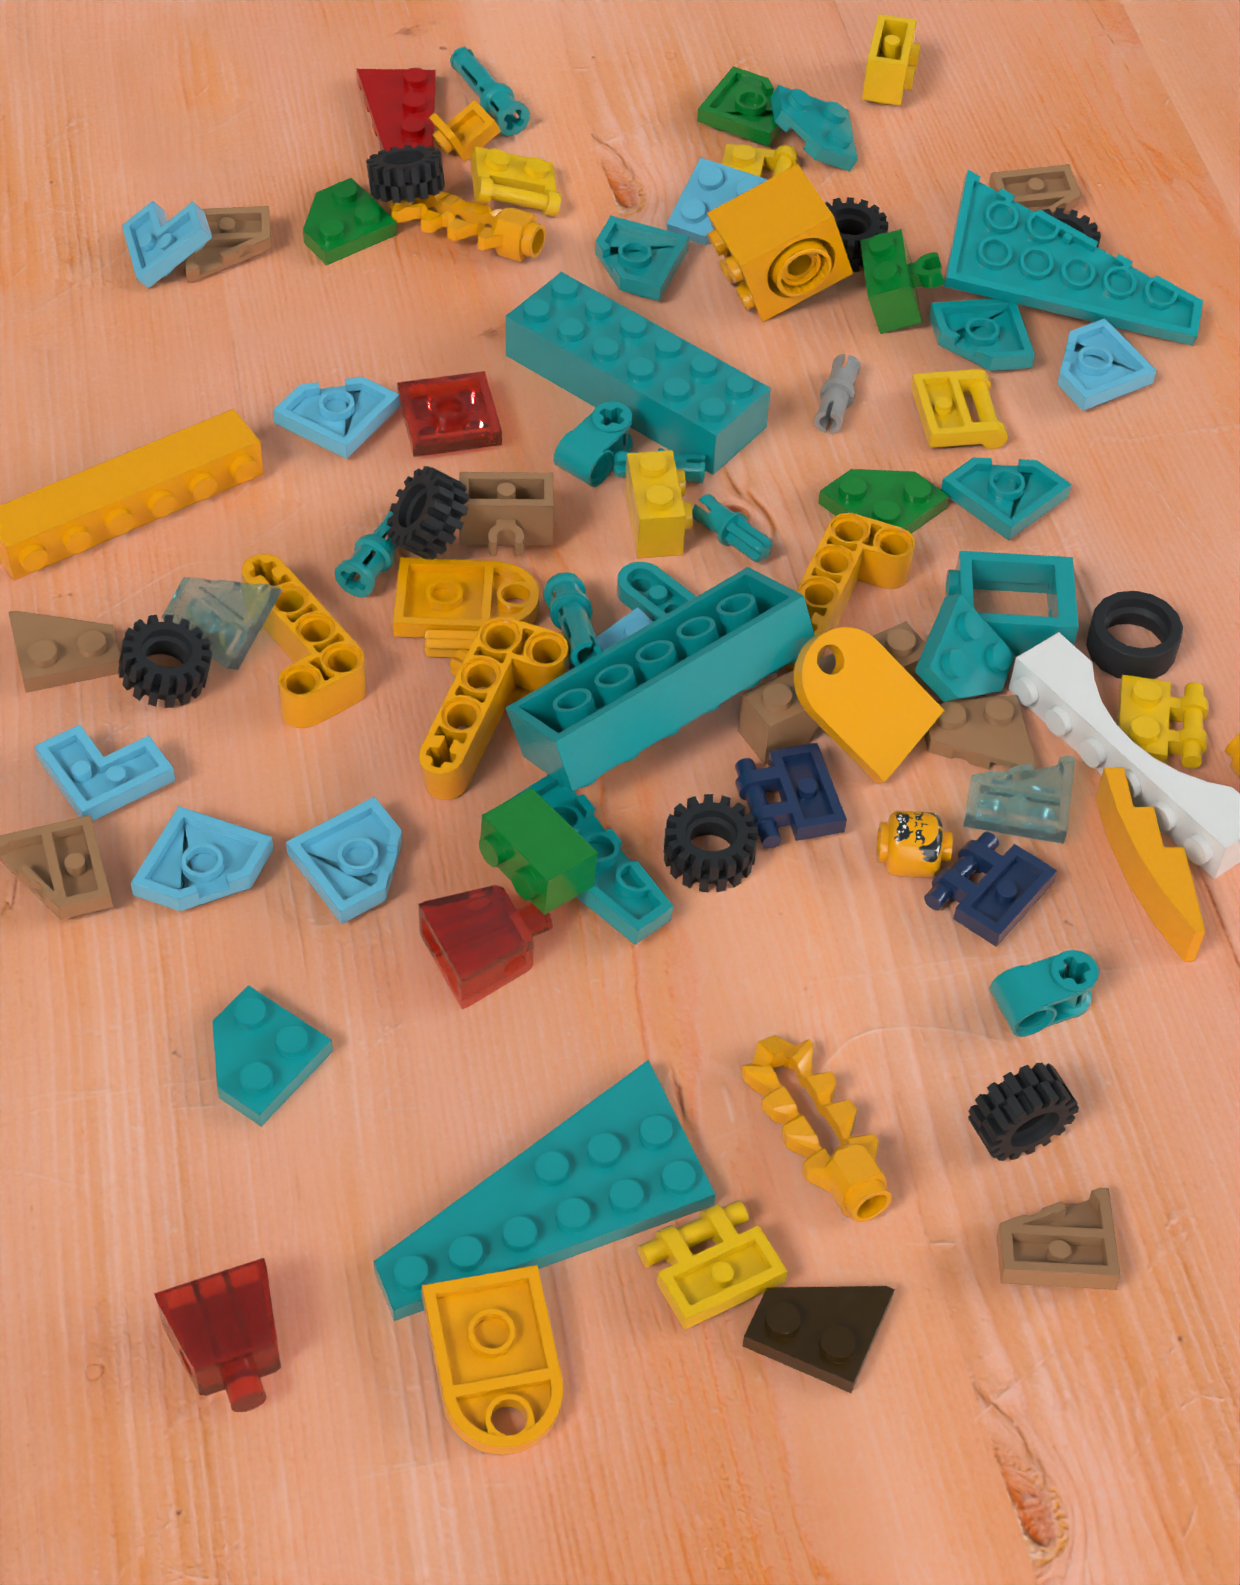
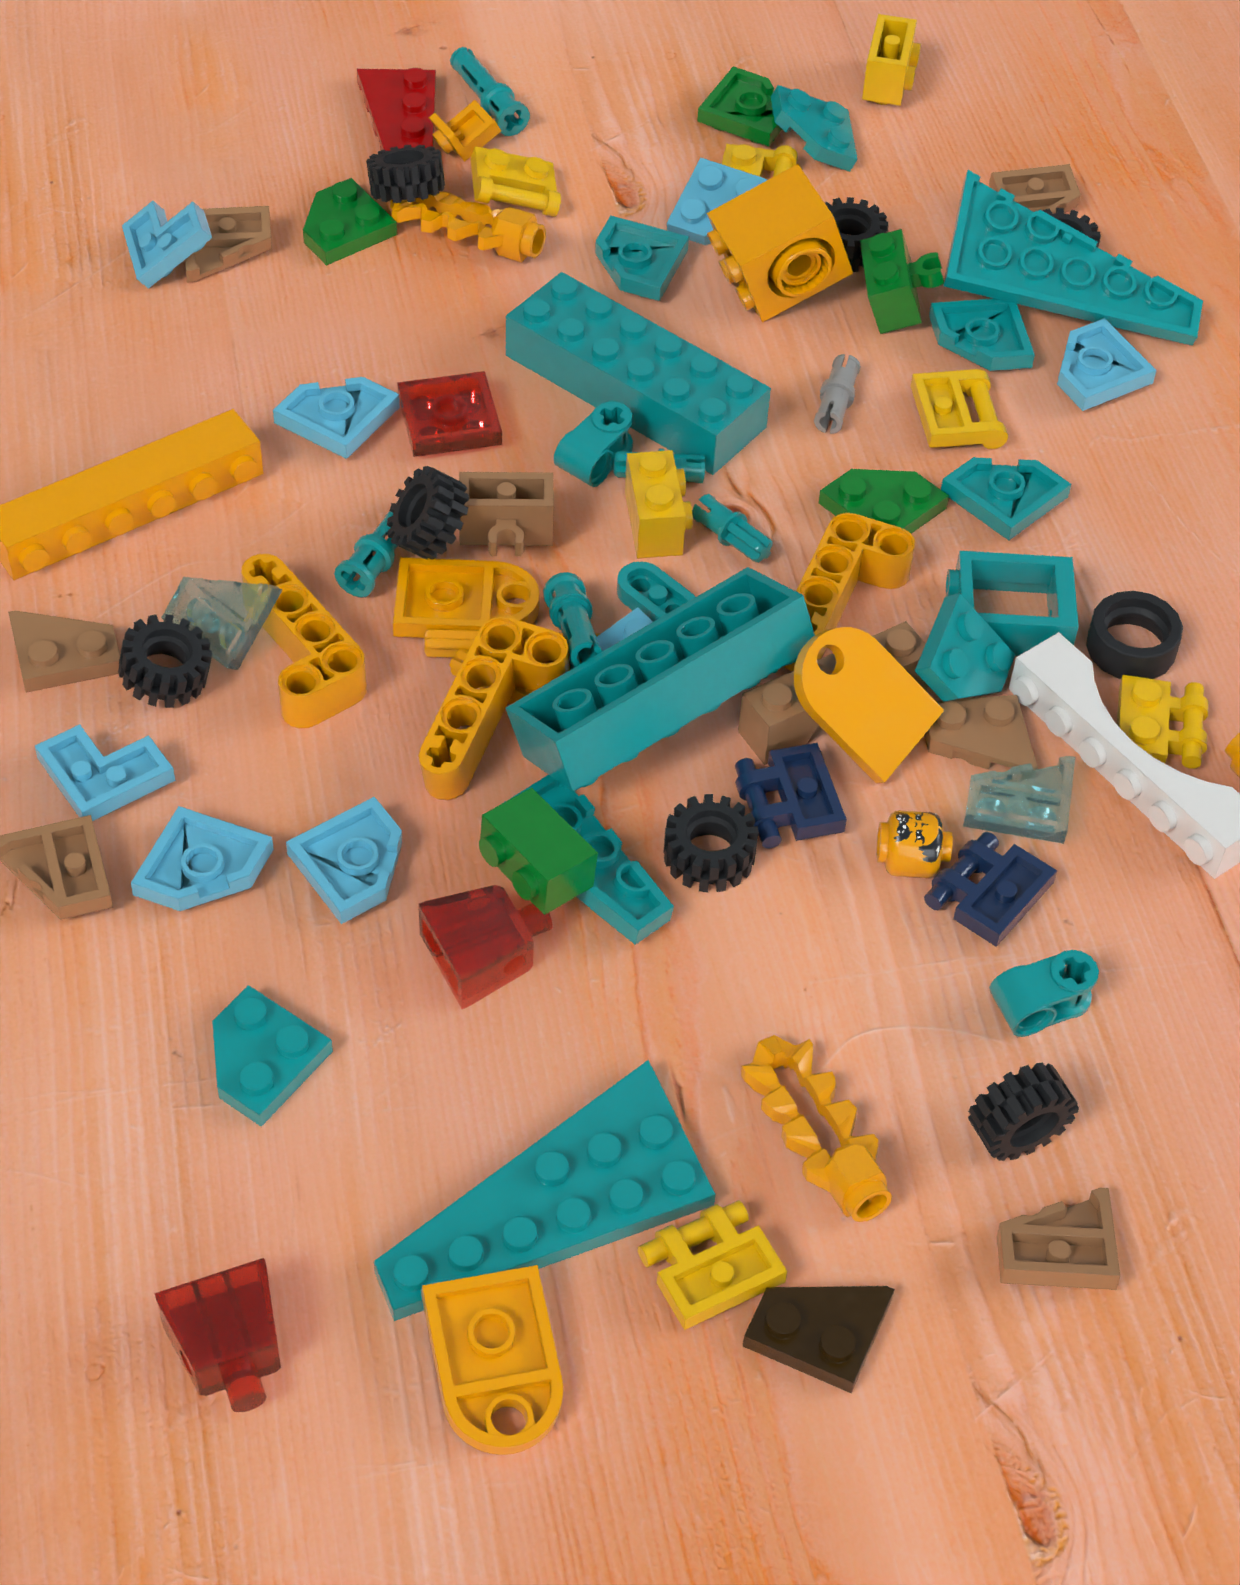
light orange slope [1095,767,1206,962] -> none

